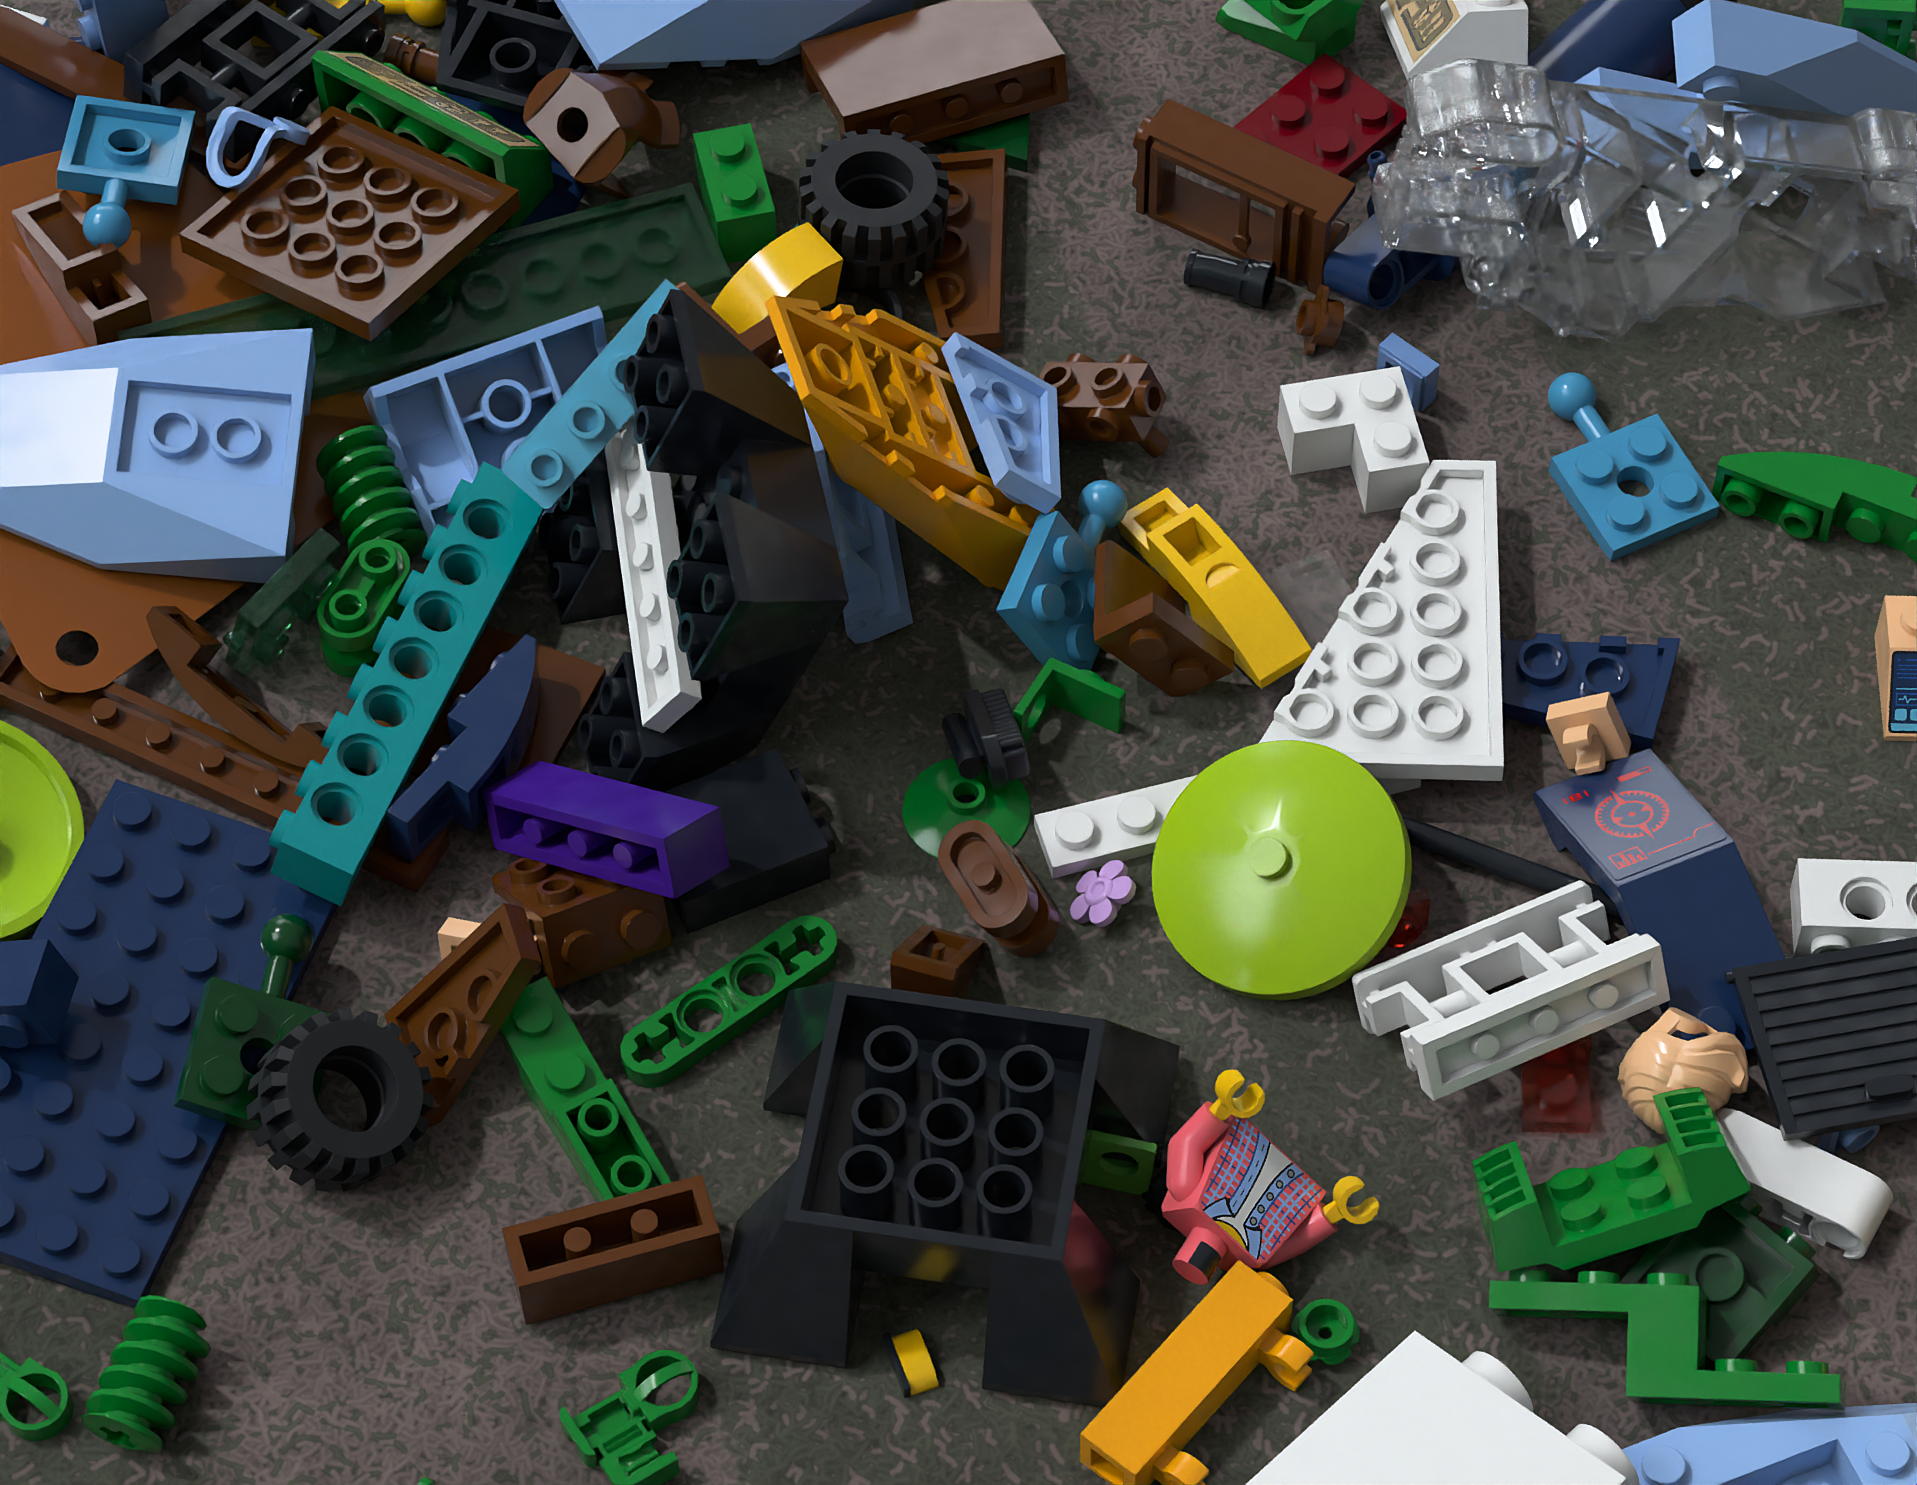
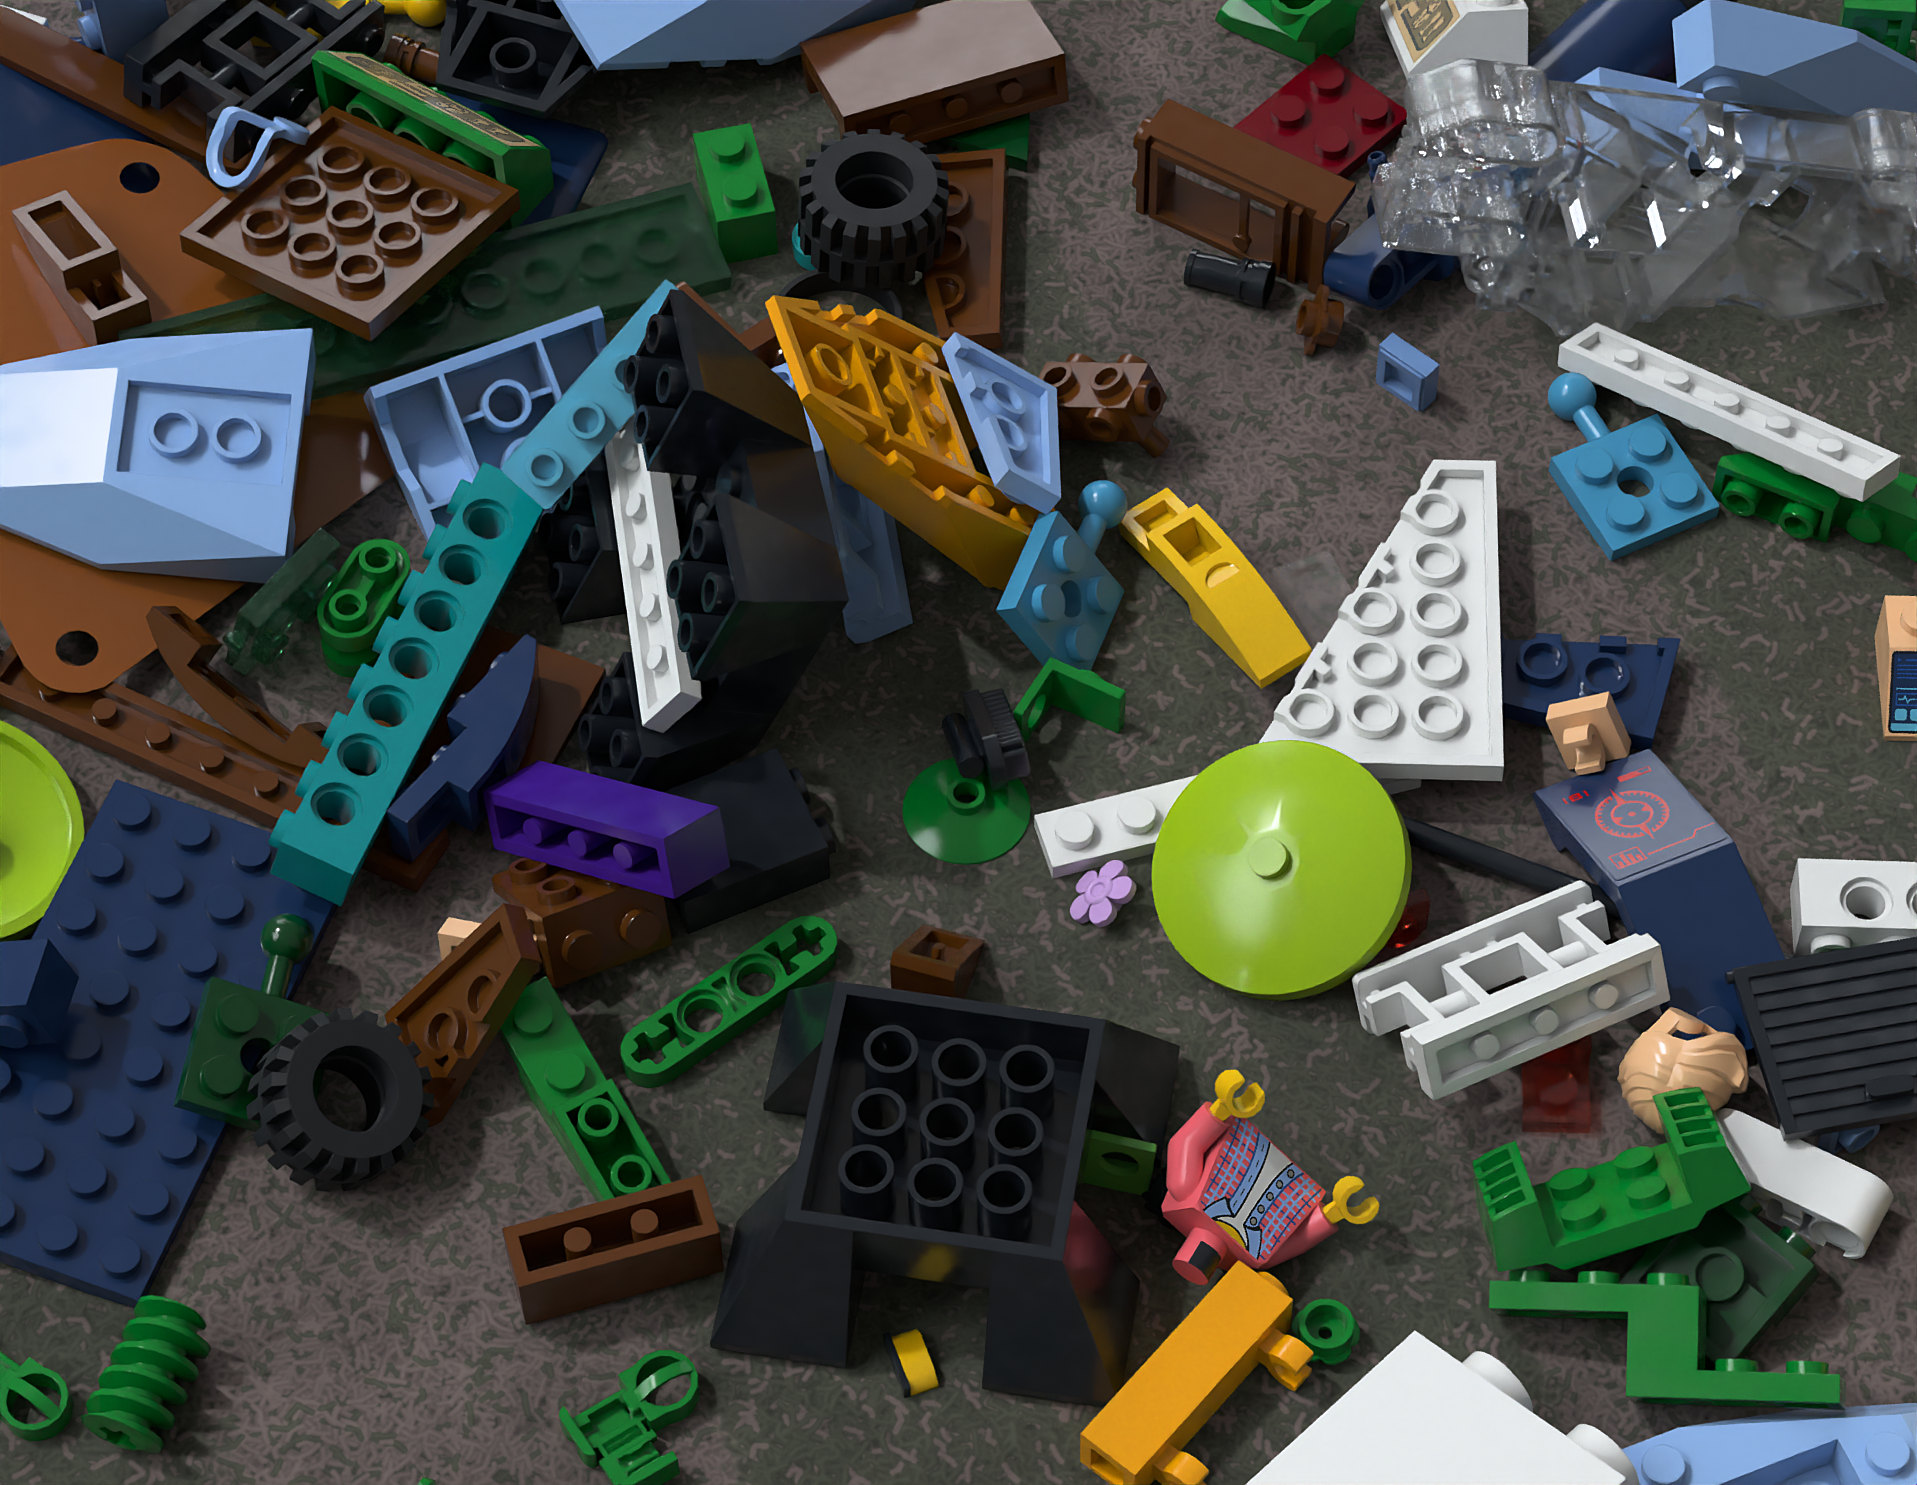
dark azure plate [57,95,195,248] -> none
green piece [316,425,427,558] -> none
reddish brown piece [523,68,680,202] -> none
yellow brick [711,222,843,334] -> none
reddish brown brick [938,820,1059,957] -> none
reddish brown bracket [1093,540,1234,697] -> none
white brick [1277,366,1430,513] -> none
none -> white plate [1558,322,1901,502]

